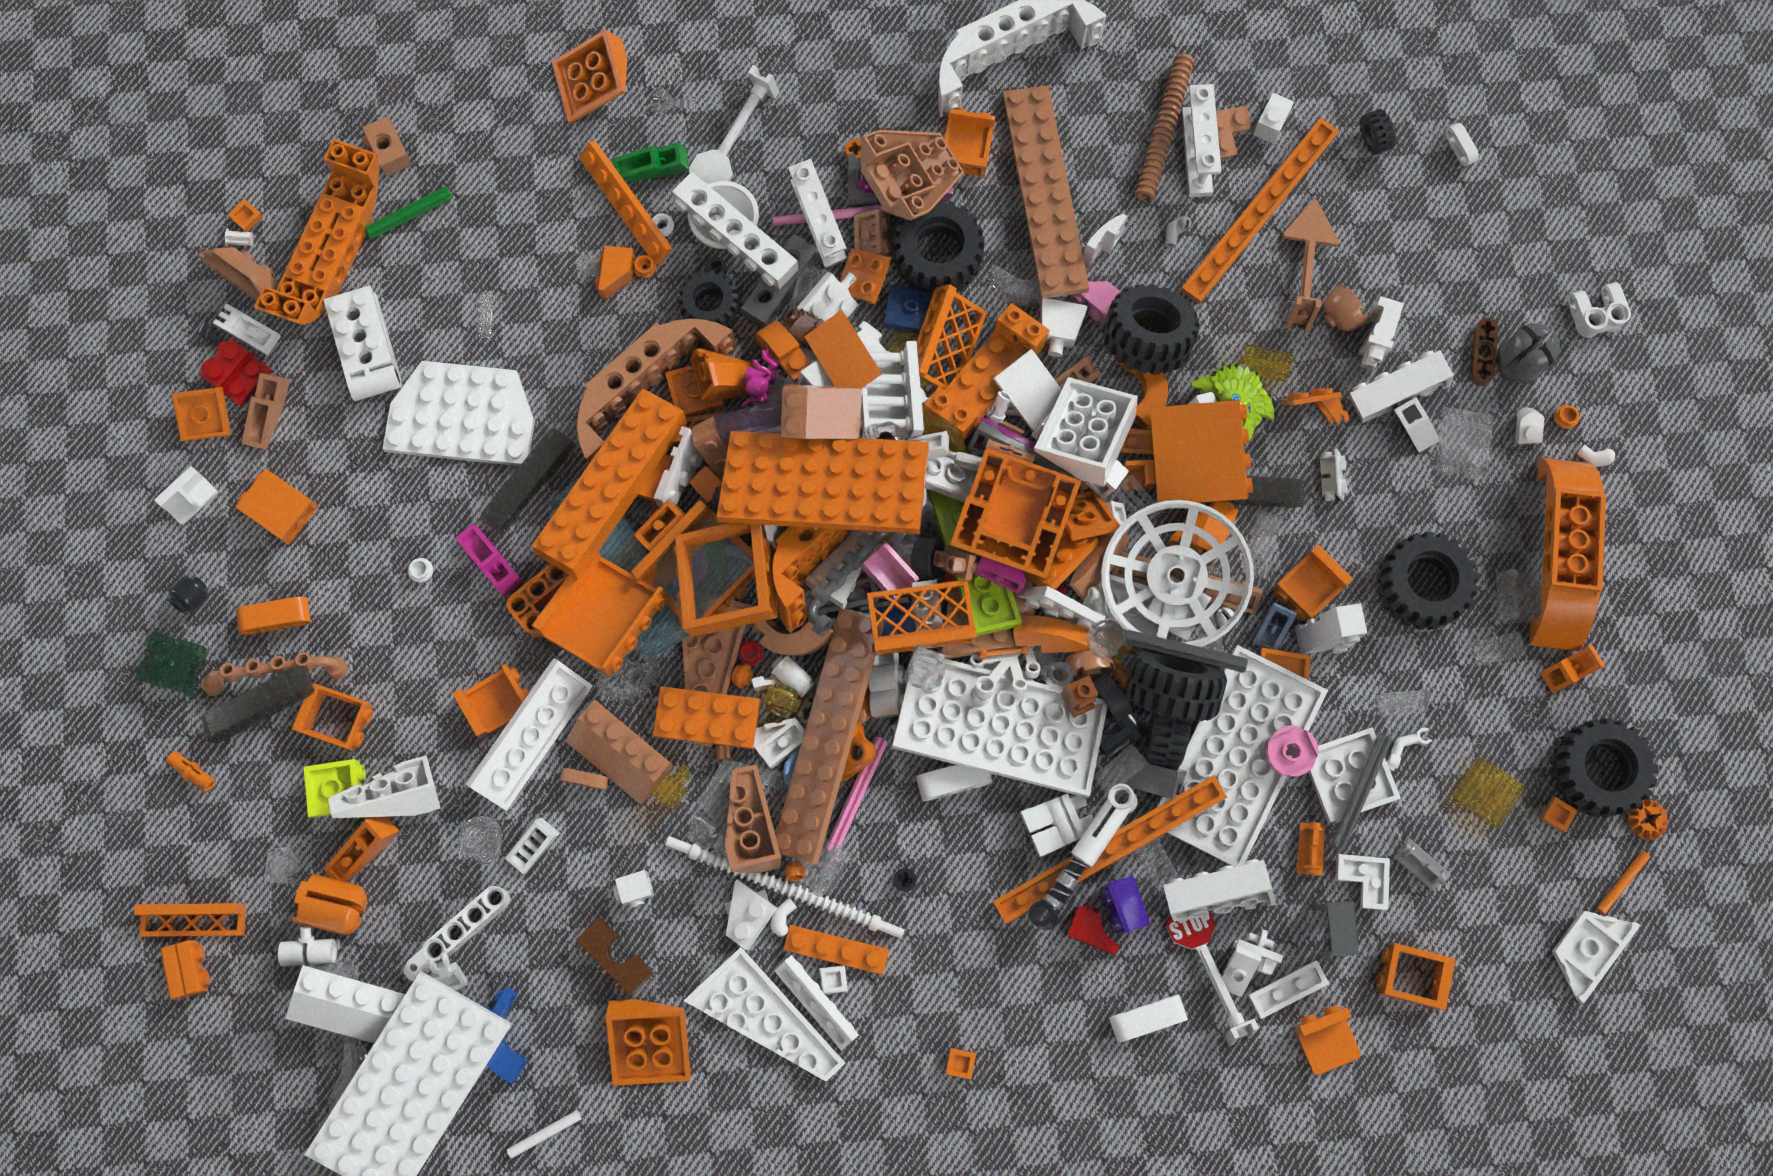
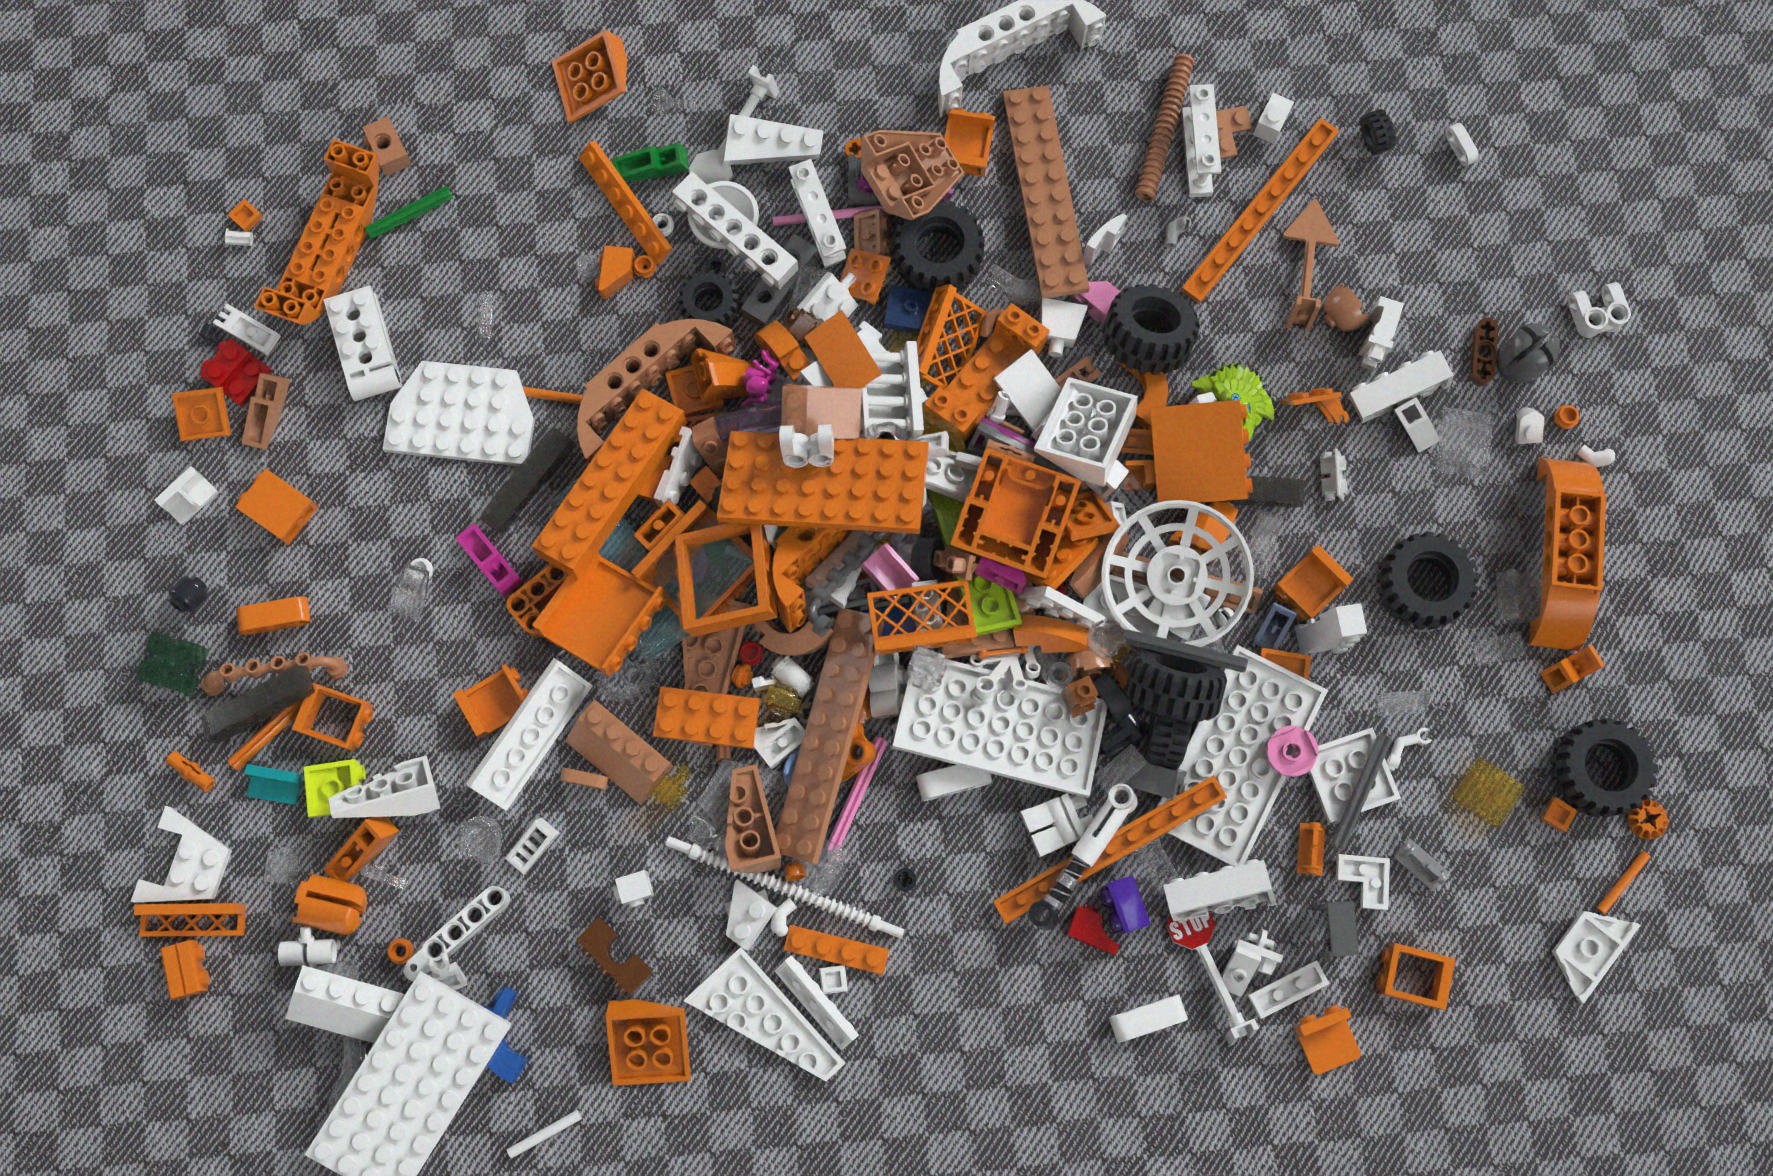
nougat wedge [197,247,278,317] -> none
orange plate [945,1048,976,1079] -> none
white arm [1088,585,1109,620] -> none
clear yellow panel [1239,344,1294,382] -> none
none -> white wing [131,806,232,903]
none -> orange axle [227,693,305,770]
none -> teal panel [244,764,304,805]
none -> clear plate [360,863,409,890]
none -> clear slope [387,563,430,622]
none -> orange plate [387,938,414,965]
none -> orange bar [523,387,584,404]
none -> white wedge [722,114,823,166]
none -> white piece [779,424,834,468]
none -> nougat arm [979,308,1005,338]

